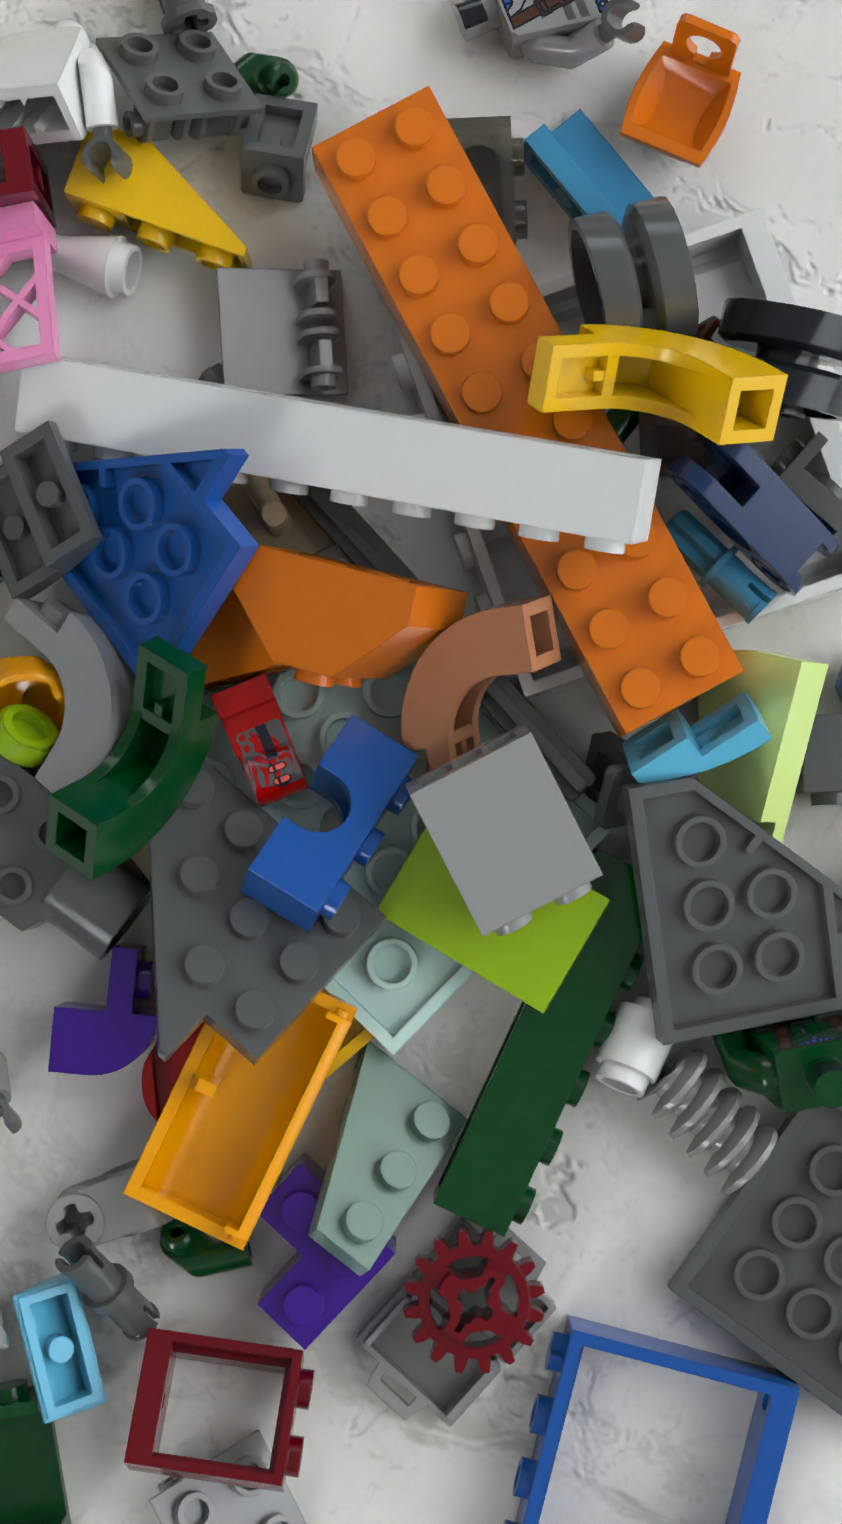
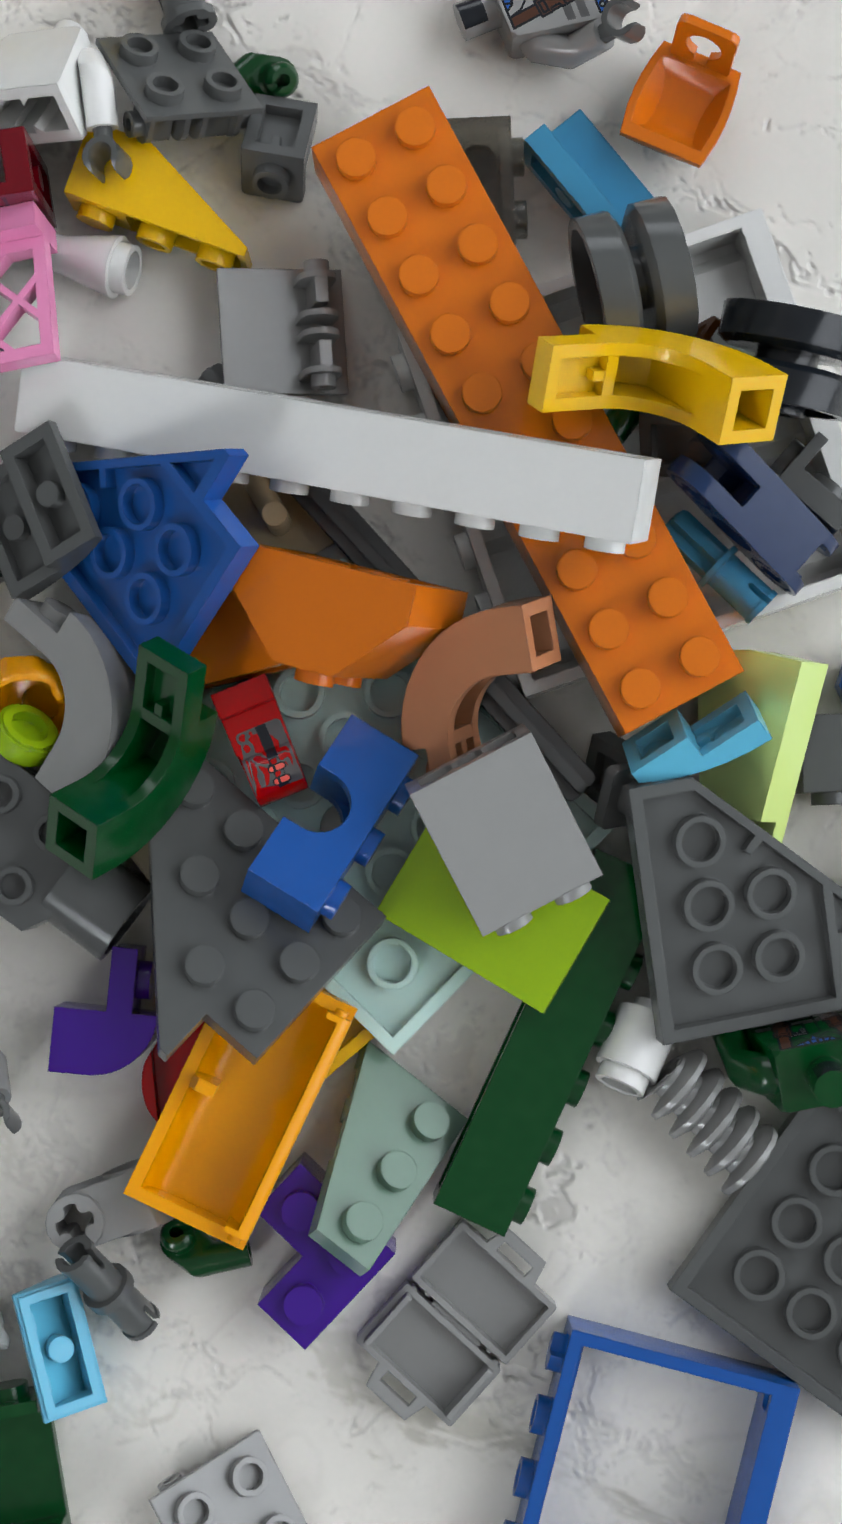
dark red window [124,1328,315,1493] -> none
dark red gear [403,1226,545,1374] -> none

